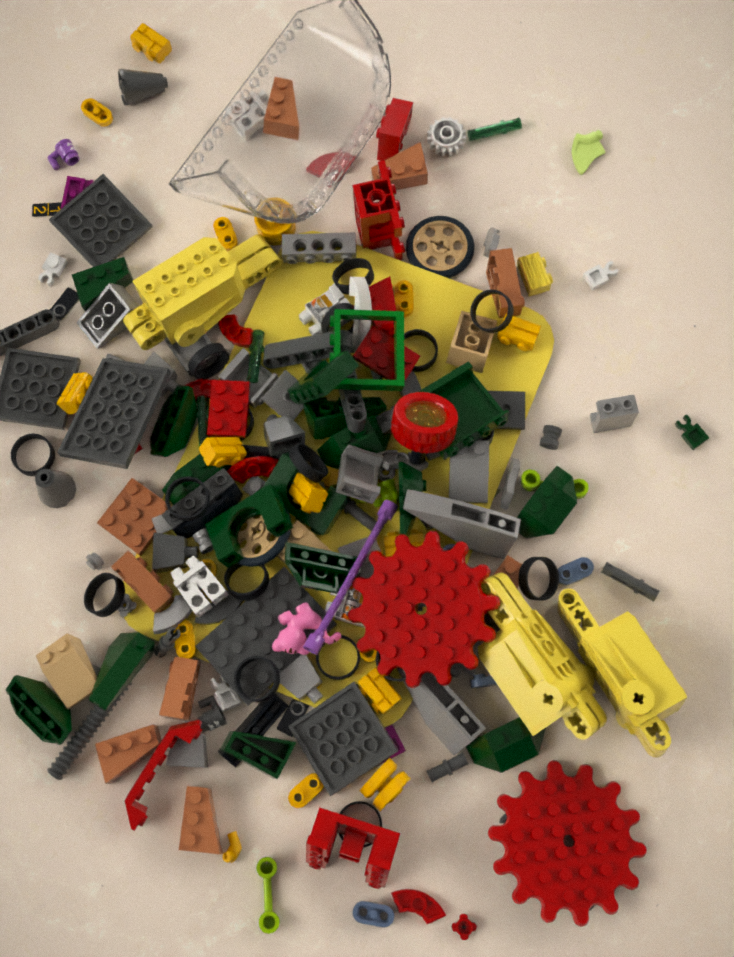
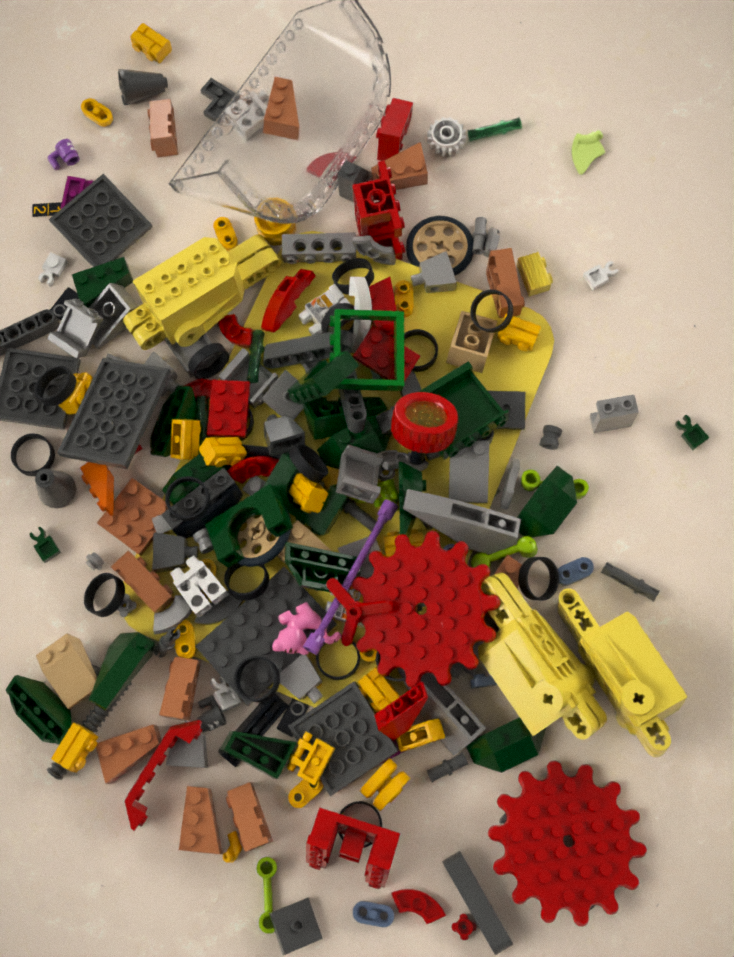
none -> dark green plate [29,527,61,563]
none -> black tyre [34,366,76,406]
none -> light grey panel [48,298,104,358]
none -> yellow brick [51,722,99,773]
none -> orange slope [80,462,114,516]
none -> nougat wedge [147,99,178,158]
none -> yellow brick [170,419,201,459]
none -> dark grey plate [200,78,239,124]
none -> nougat wedge [226,782,273,852]
none -> red slope [261,269,316,333]
none -> dark grey plate [269,897,323,955]
none -> yellow plate [286,731,336,785]
none -> red piece [326,578,393,646]
none -> dark grey slope [337,160,371,202]
none -> light grey tile [352,236,396,265]
none -> red slope [374,681,428,741]
none -> yellow brick [396,718,445,752]
none -> light grey torso [411,251,457,293]
none -> dark grey beam [442,851,513,955]
none -> lime piece [471,536,538,568]
none -> light grey pin [472,217,487,255]

